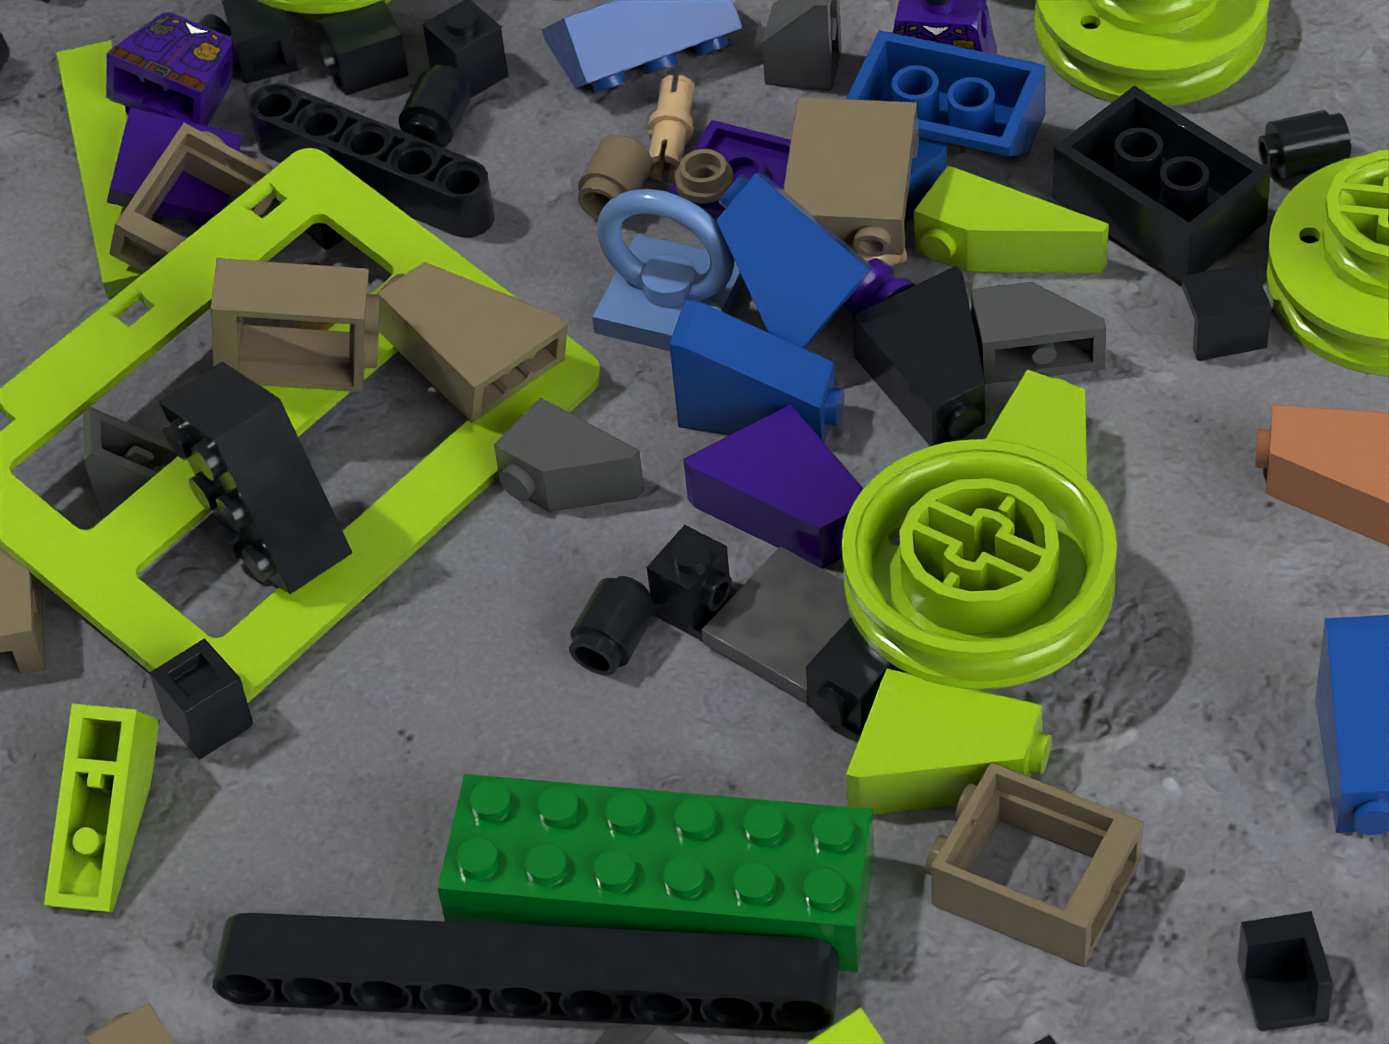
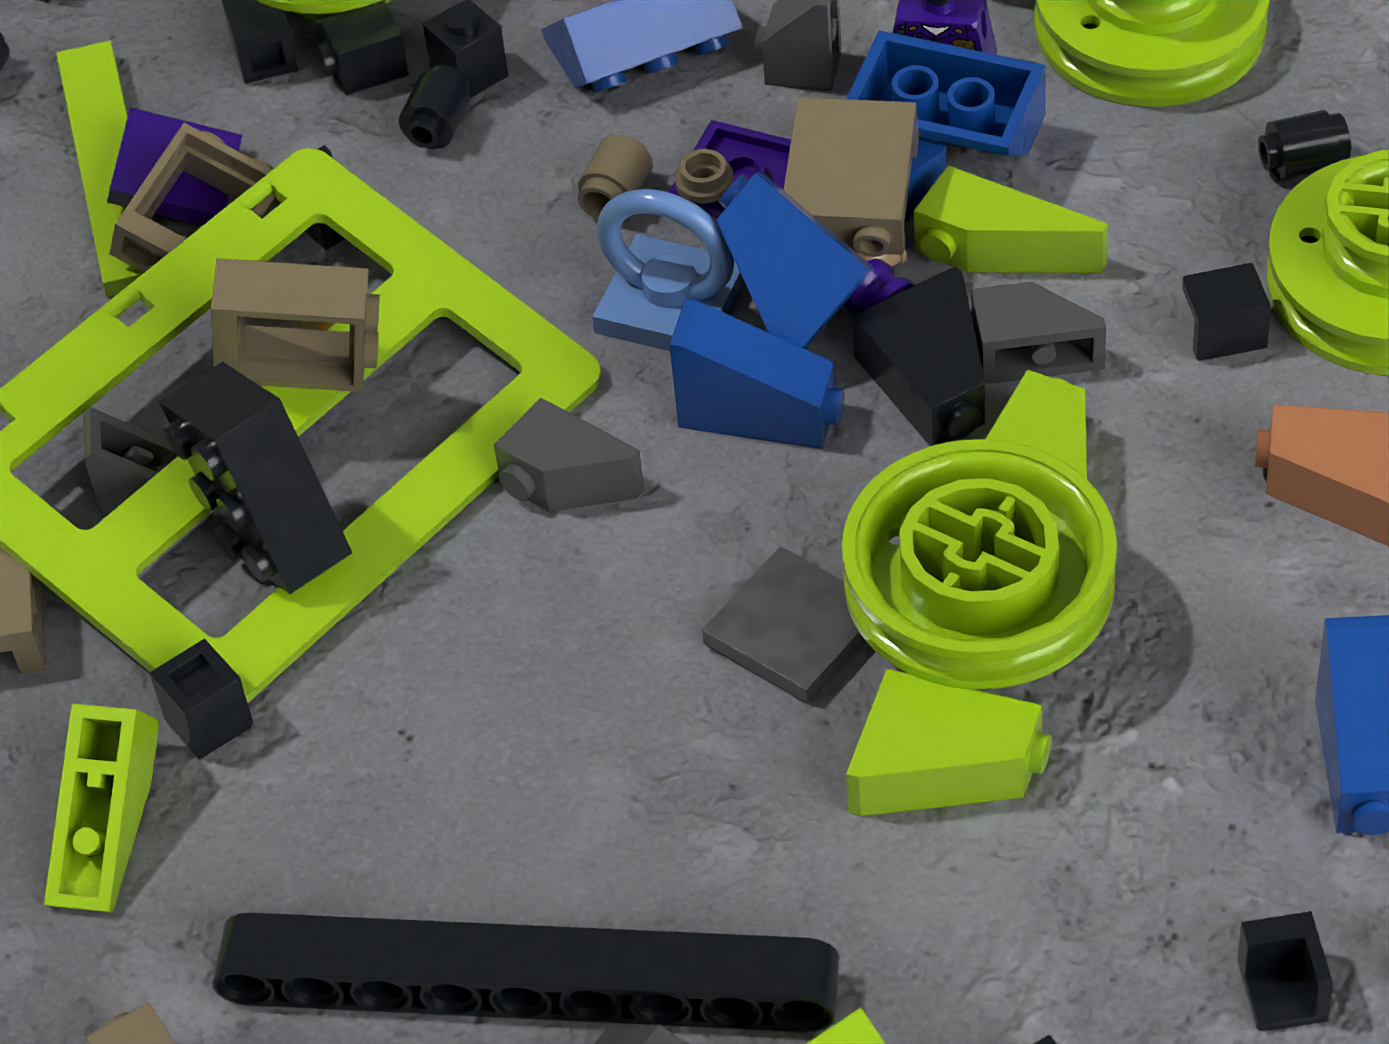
dark purple torso [106,13,234,126] -> none
black beam [248,83,494,238] -> none
dark tan slope [377,262,568,423] -> none
green brick [437,774,875,972] -> none
black brick [569,576,656,676] -> none
black brick [646,524,739,642] -> none
tan pin [648,75,696,182] -> none
dark purple slope [683,404,863,569] -> none
black brick [806,617,906,736] -> none
dark tan window [925,762,1144,967] -> none
black brick [1053,86,1271,283] -> none

